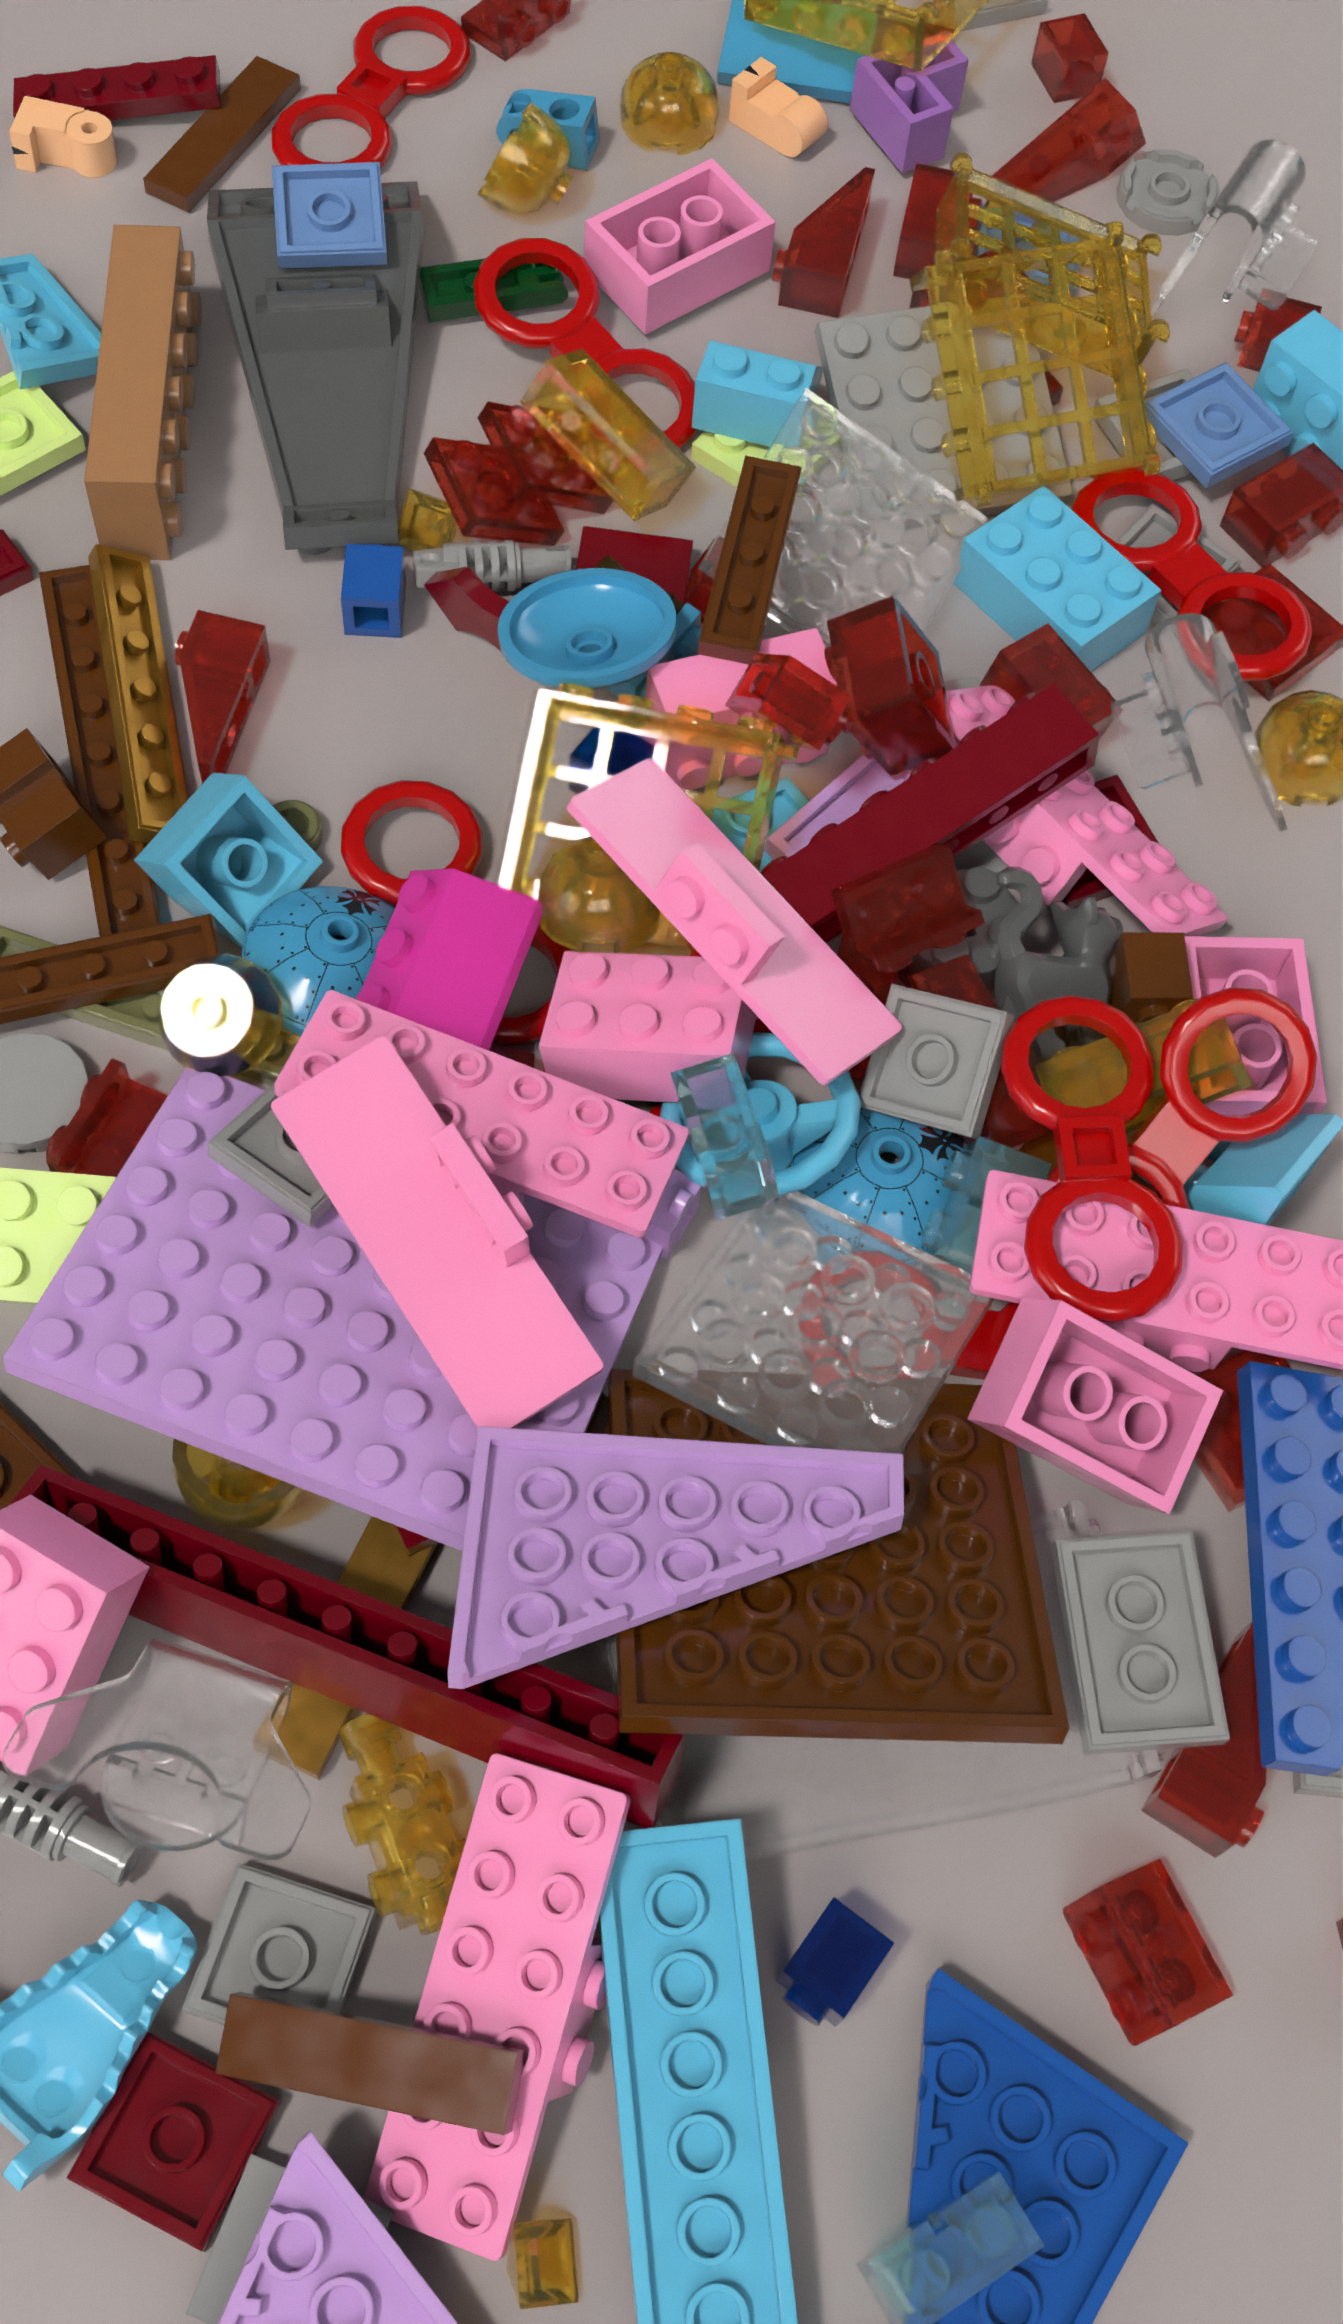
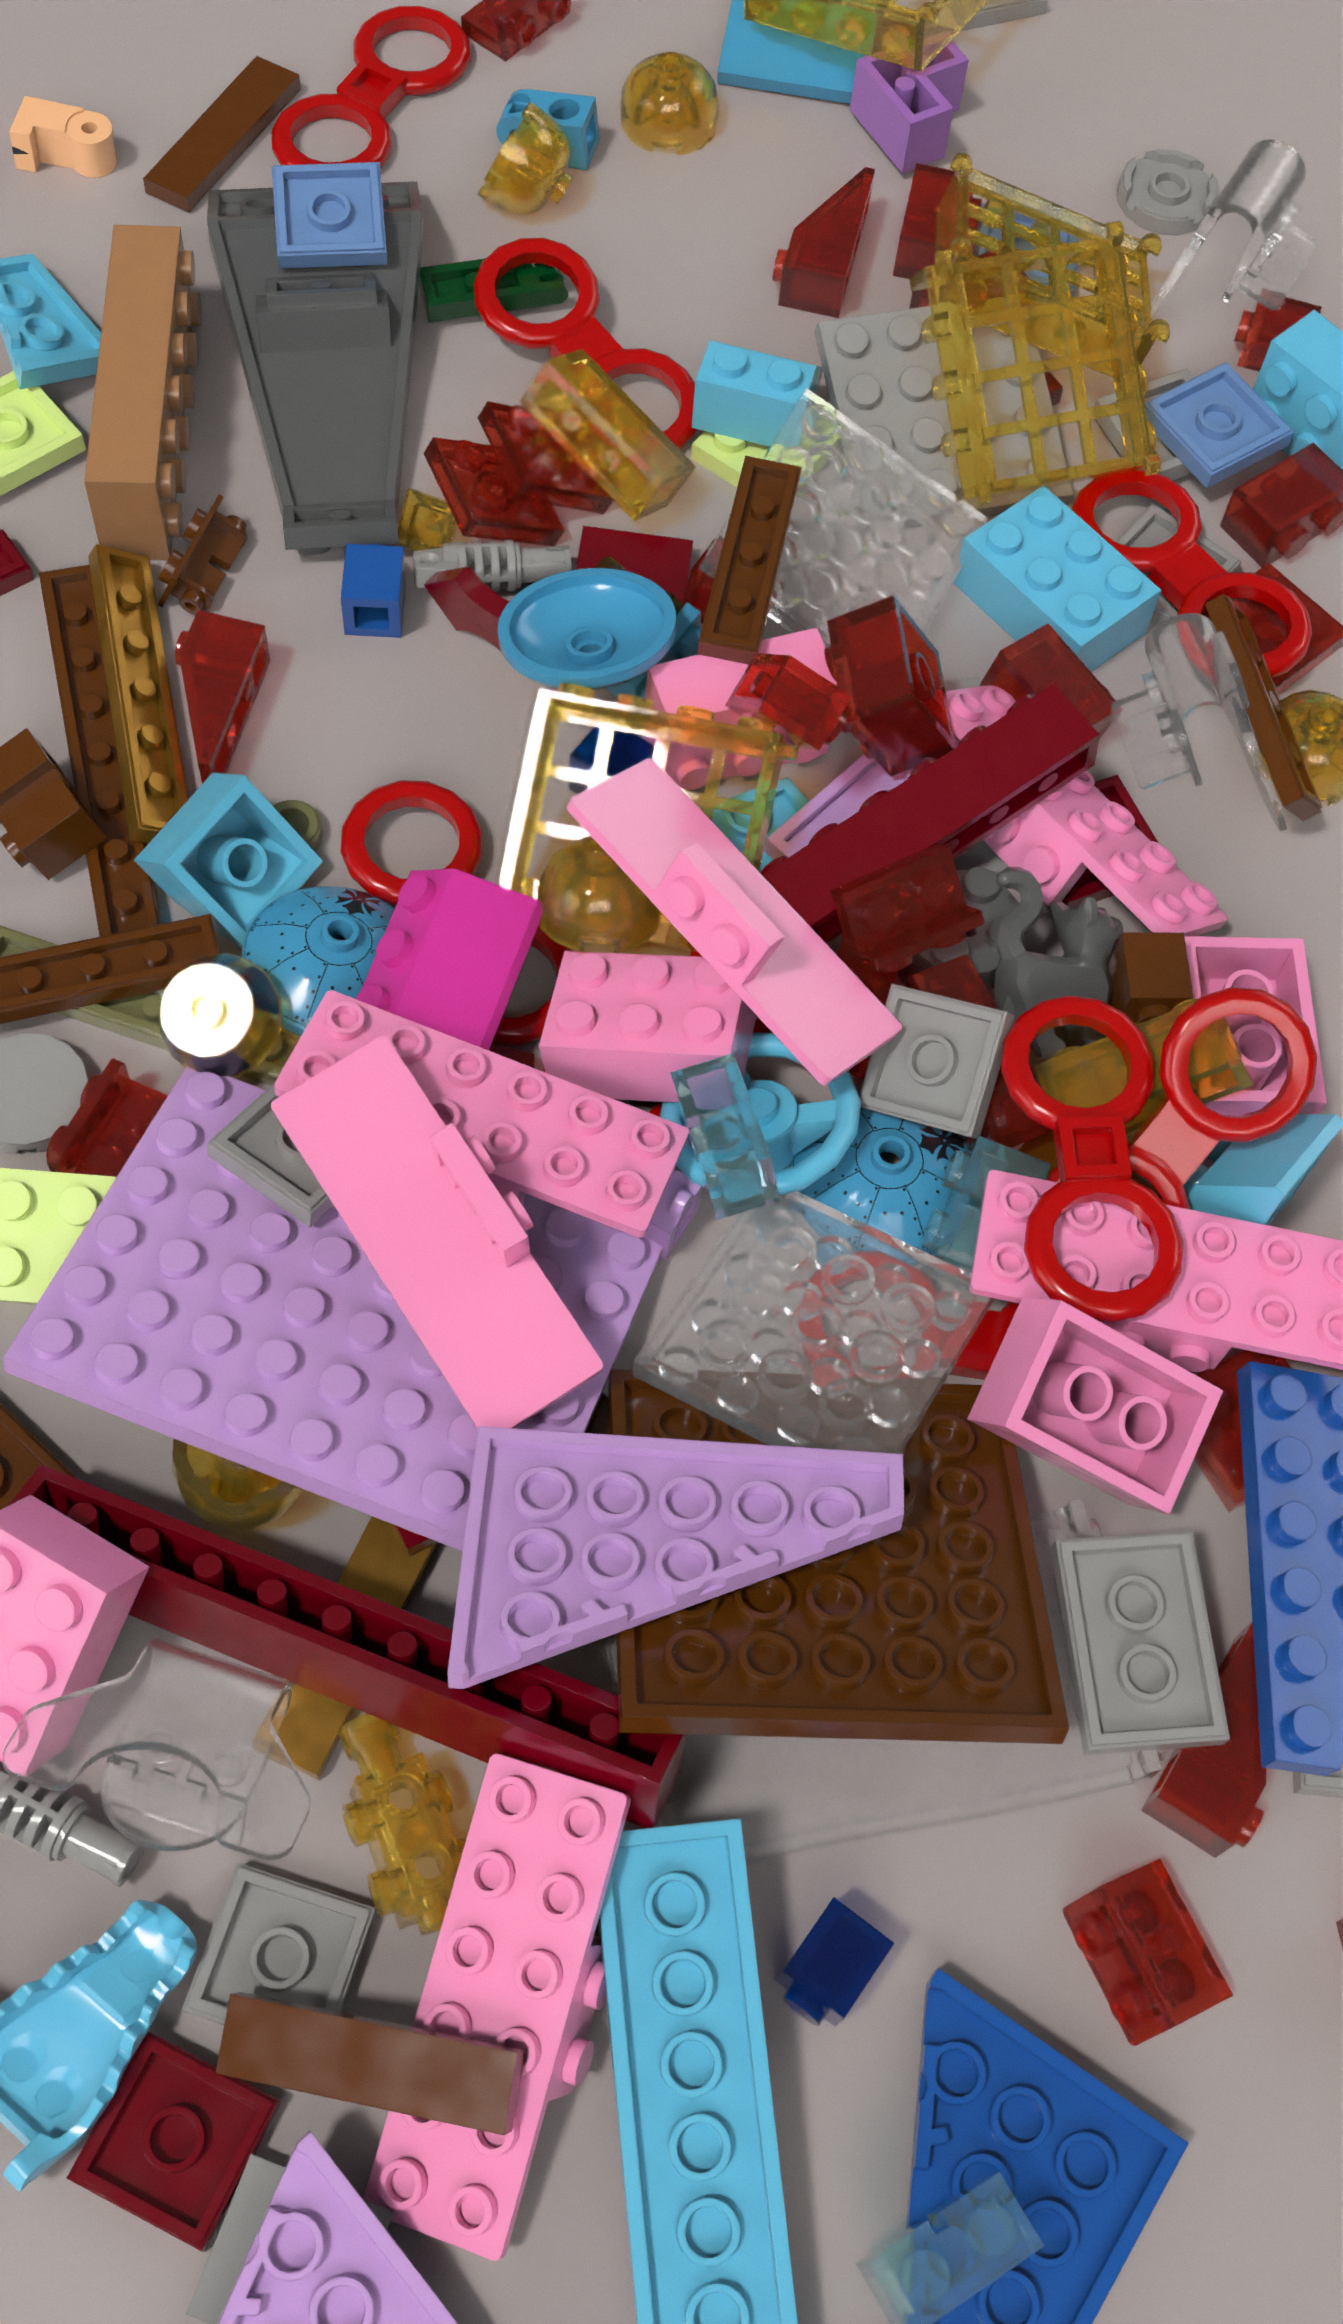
dark red plate [13,55,221,120] -> none
clear yellow slope [506,2218,579,2309] -> none
bright pink brick [584,158,776,335] -> none
light nougat leg [728,57,828,157] -> none
clear red slope [984,78,1146,210] -> none
clear red brick [1031,13,1109,103] -> none
none -> reddish brown hinge [158,494,248,614]
none -> reddish brown tile [1205,594,1322,821]

